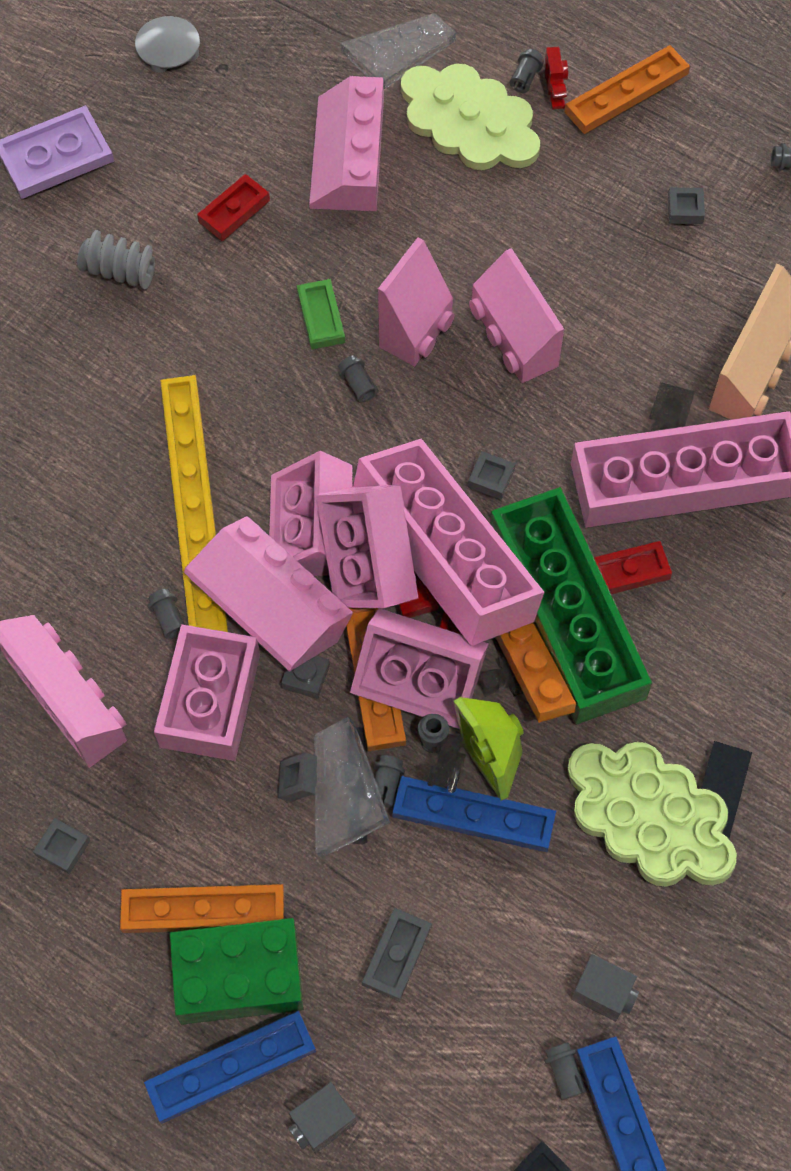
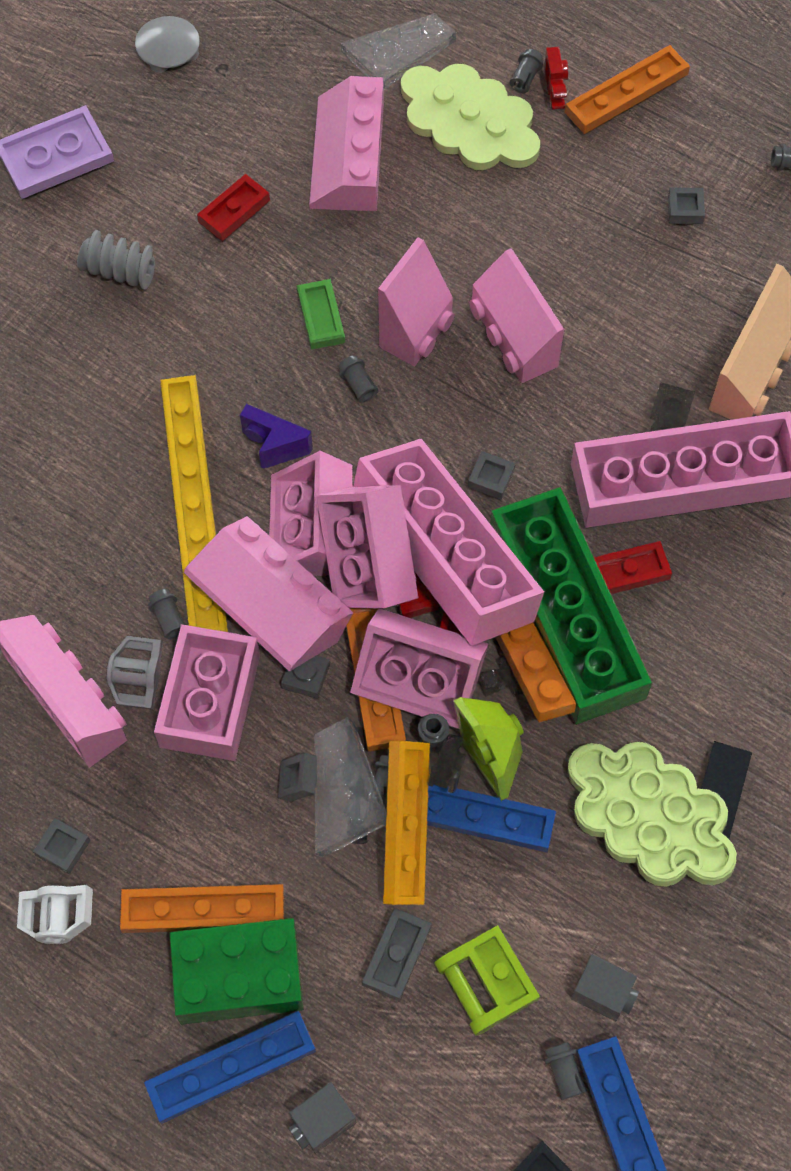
none -> white piece [17,885,93,944]
none -> light grey piece [107,636,163,710]
none -> dark purple slope [240,404,313,469]
none -> light orange plate [383,741,430,905]
none -> lime plate [434,925,540,1036]

